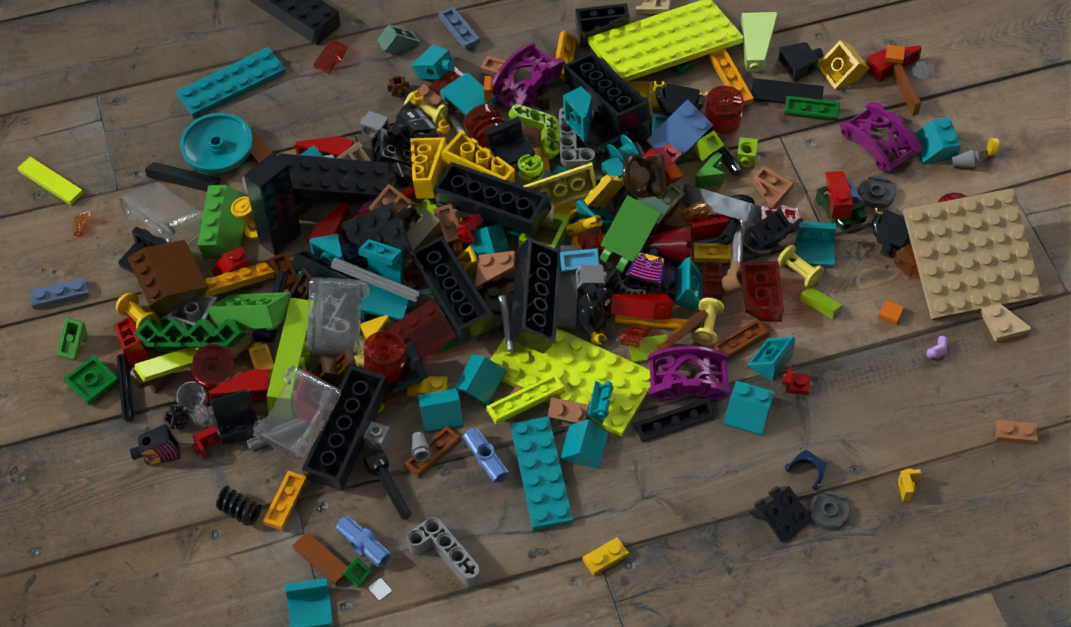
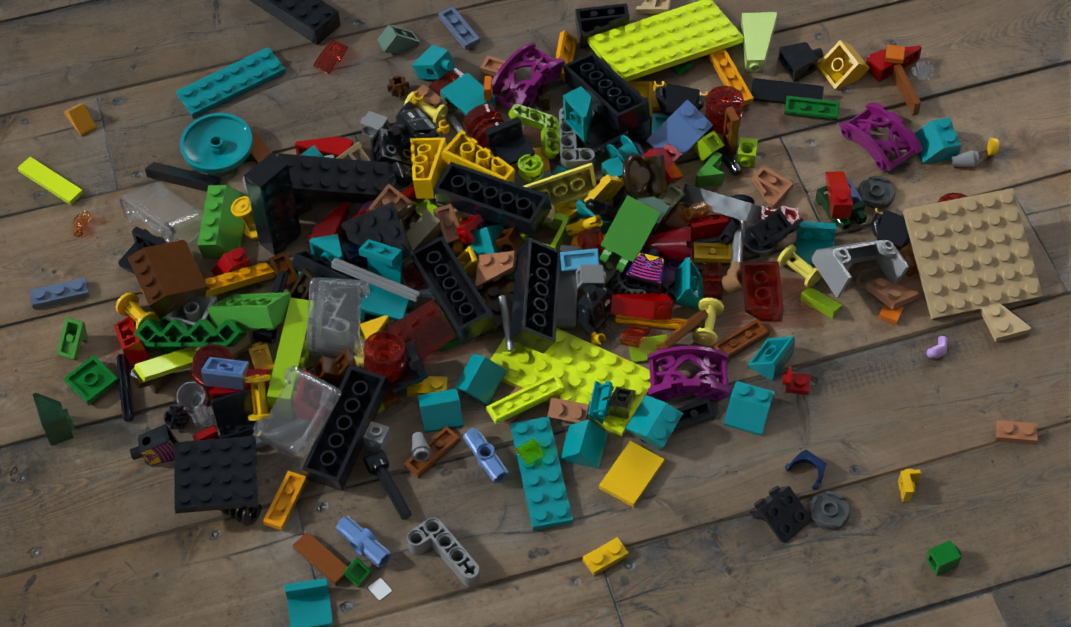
none -> clear green slope [32,393,75,446]
none -> light orange slope [64,103,97,136]
none -> black plate [174,436,258,514]
none -> medium blue slope [201,357,249,390]
none -> yellow hose [244,374,275,421]
none -> reddish brown brick [494,227,525,254]
none -> clear neon green slope [515,438,544,465]
none -> black axle [585,198,619,220]
none -> yellow tile [599,441,665,508]
none -> black slope [608,386,636,419]
none -> teal slope [625,395,683,450]
none -> dark orange tile [723,106,740,155]
none -> light grey windscreen [812,240,909,298]
none -> nougat wing [866,278,919,310]
none -> green brick [926,540,961,576]

